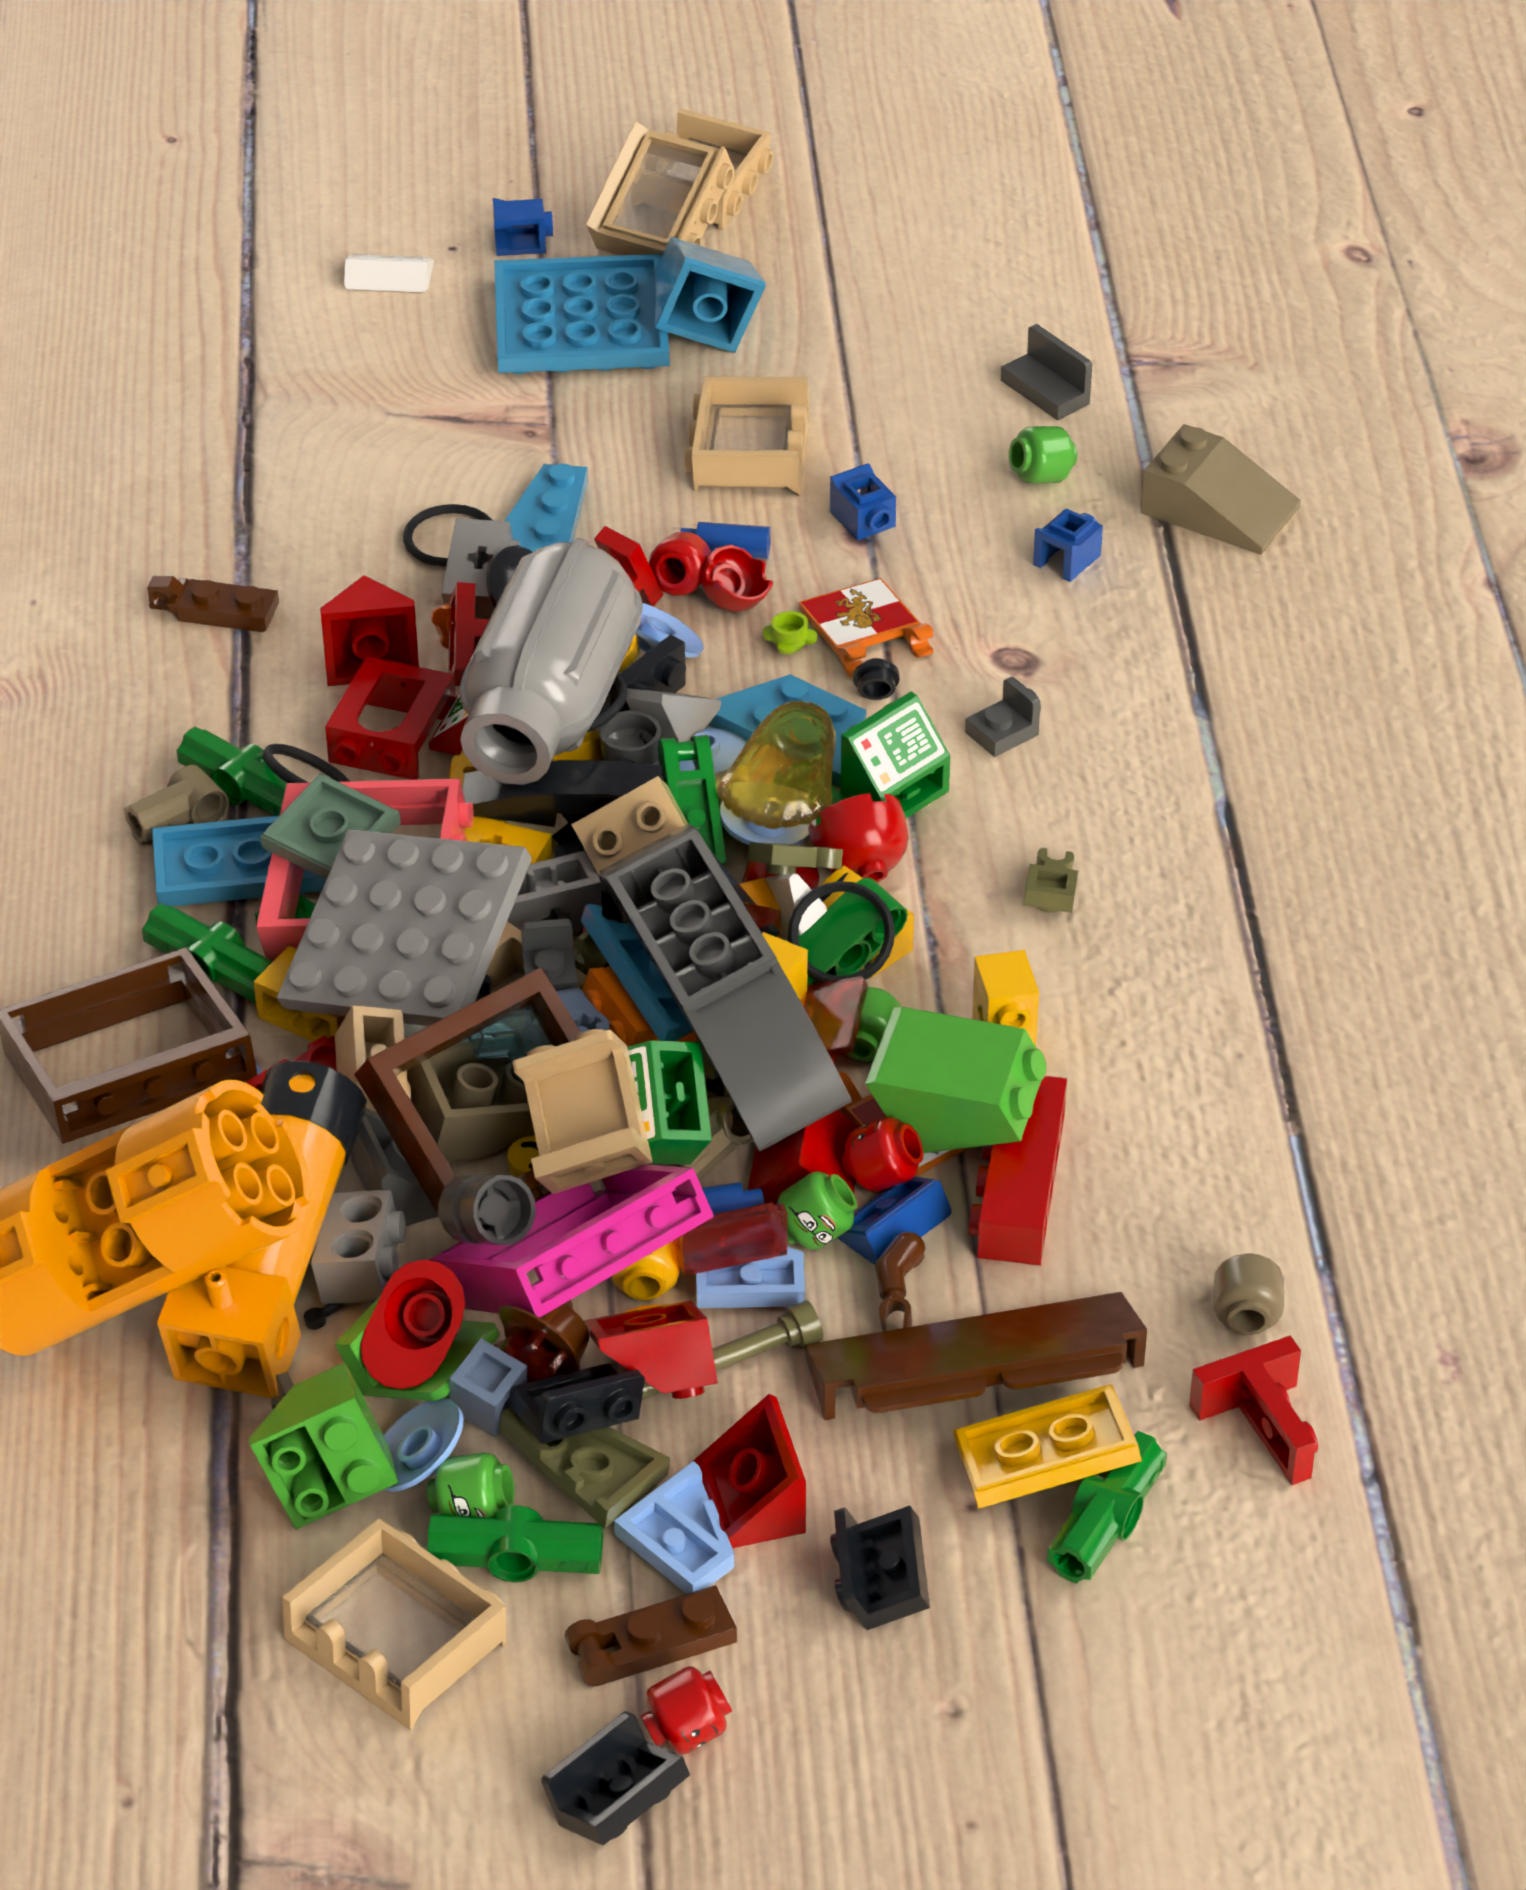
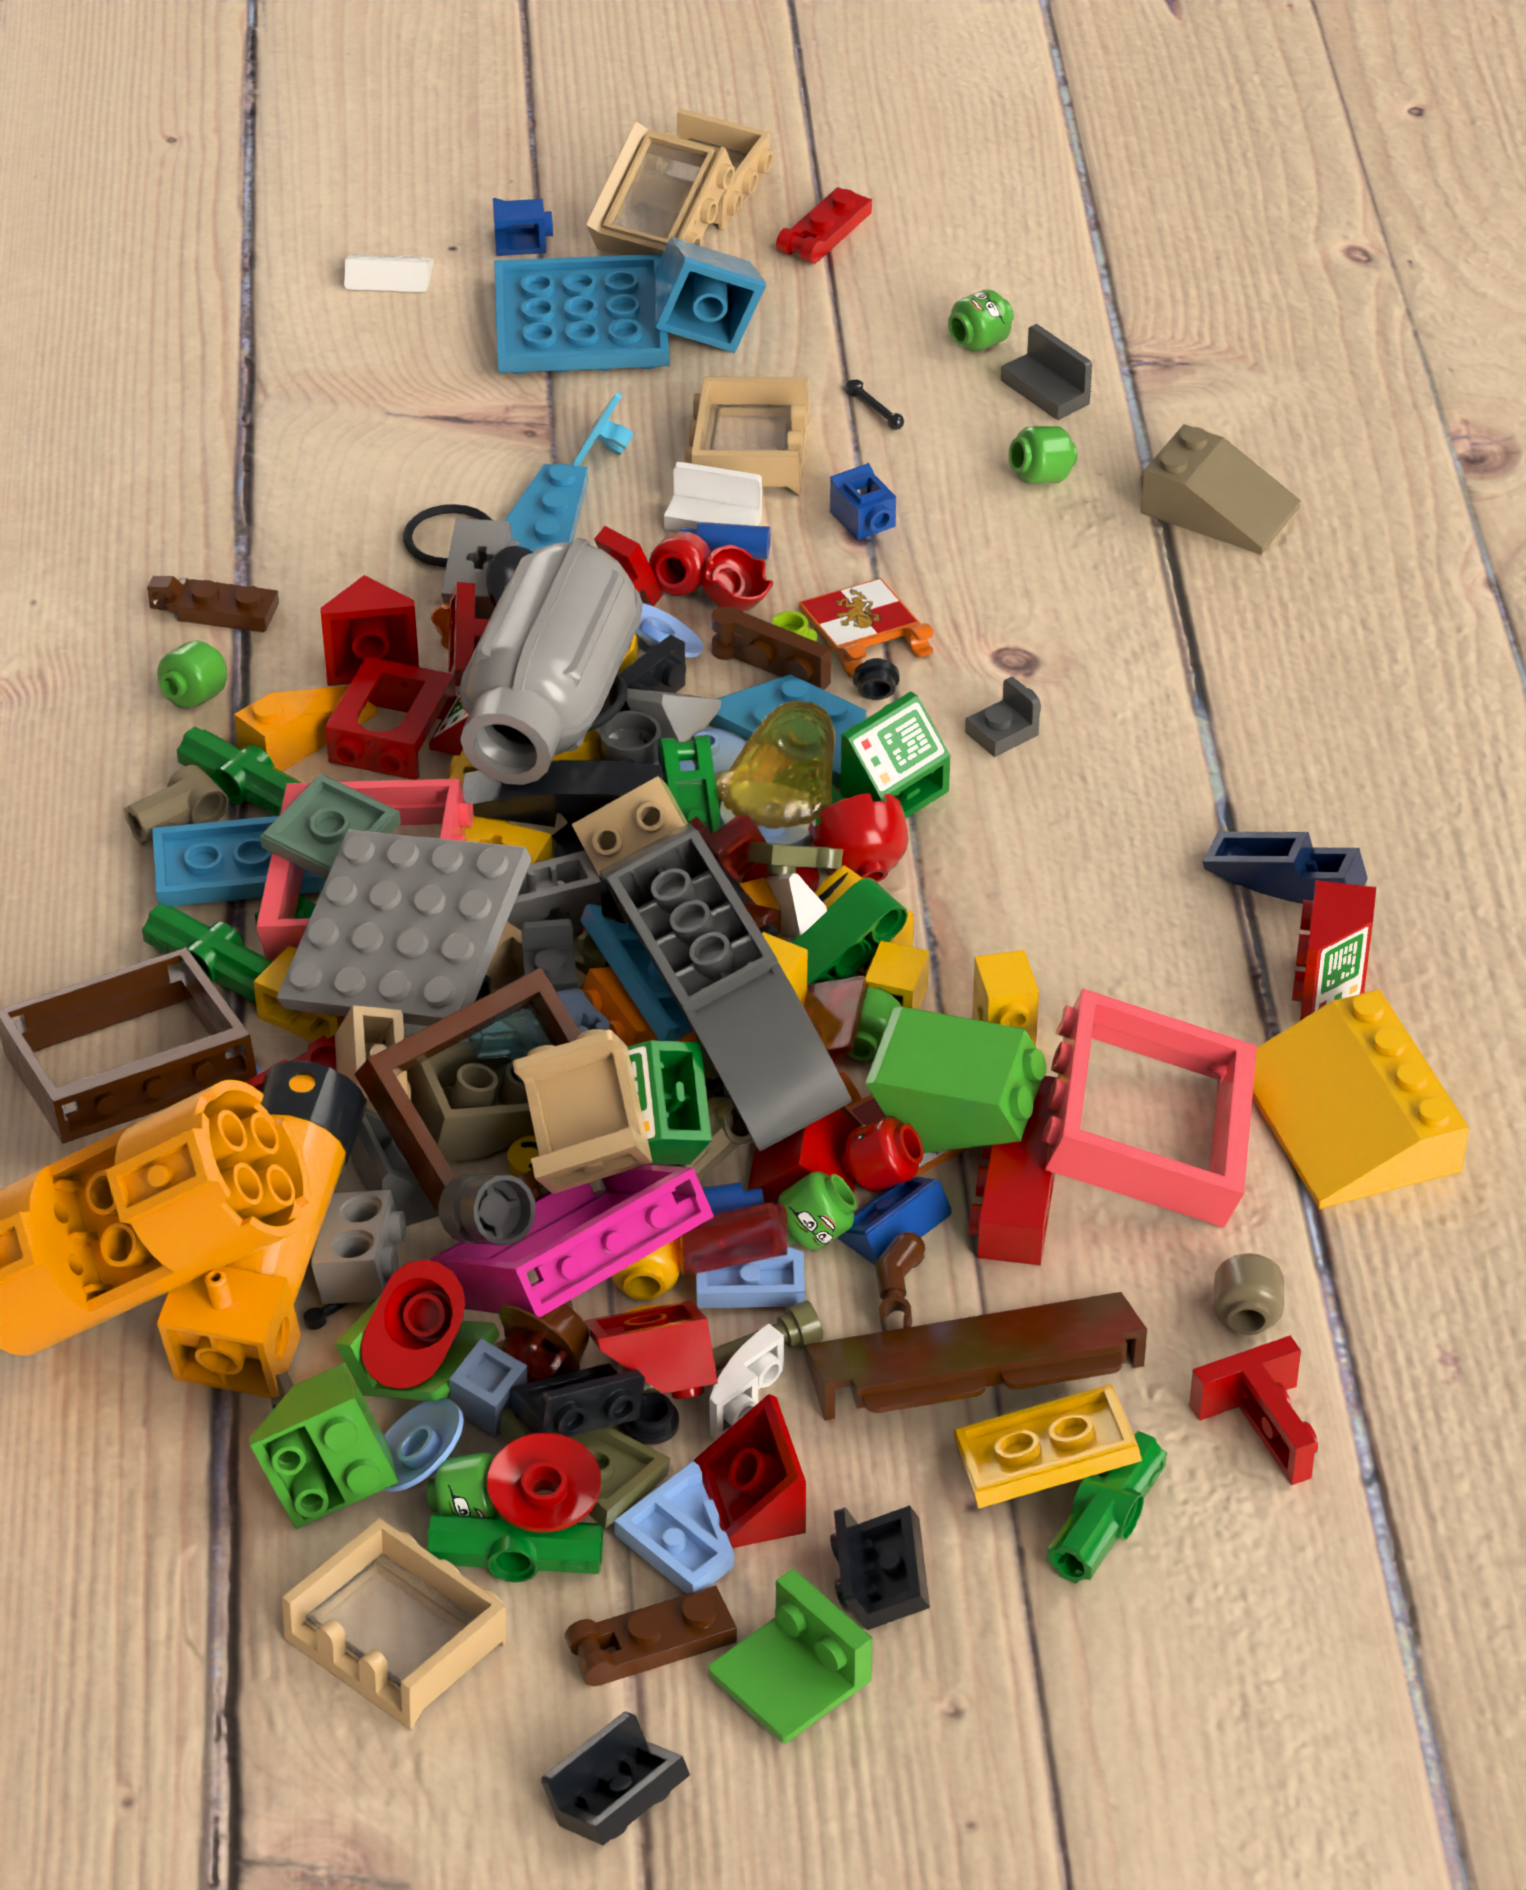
black tyre [263,744,350,783] -> none
red head [640,1666,733,1755] -> none
black tyre [788,881,895,986] -> none
olive plate [1023,848,1078,913] -> none
blue window [1033,508,1103,582] -> none
none -> bright green head [157,640,227,709]
none -> light orange slope [234,686,377,772]
none -> red dish [487,1433,601,1532]
none -> medium azure piece [571,392,634,466]
none -> black plate [624,1392,679,1445]
none -> white panel [664,462,762,532]
none -> clear red panel [689,813,767,880]
none -> bright green bracket [708,1568,872,1743]
none -> white slope [709,1324,784,1440]
none -> reddish brown plate [711,607,831,690]
none -> red plate [776,187,872,264]
none -> black hinge [846,380,904,430]
none -> yellow brick [864,941,929,1010]
none -> bright green head [948,289,1014,352]
none -> coral window [1041,989,1257,1227]
none -> dark blue slope [1202,831,1368,904]
none -> yellow slope [1252,989,1469,1209]
none -> red slope [1292,880,1377,1021]

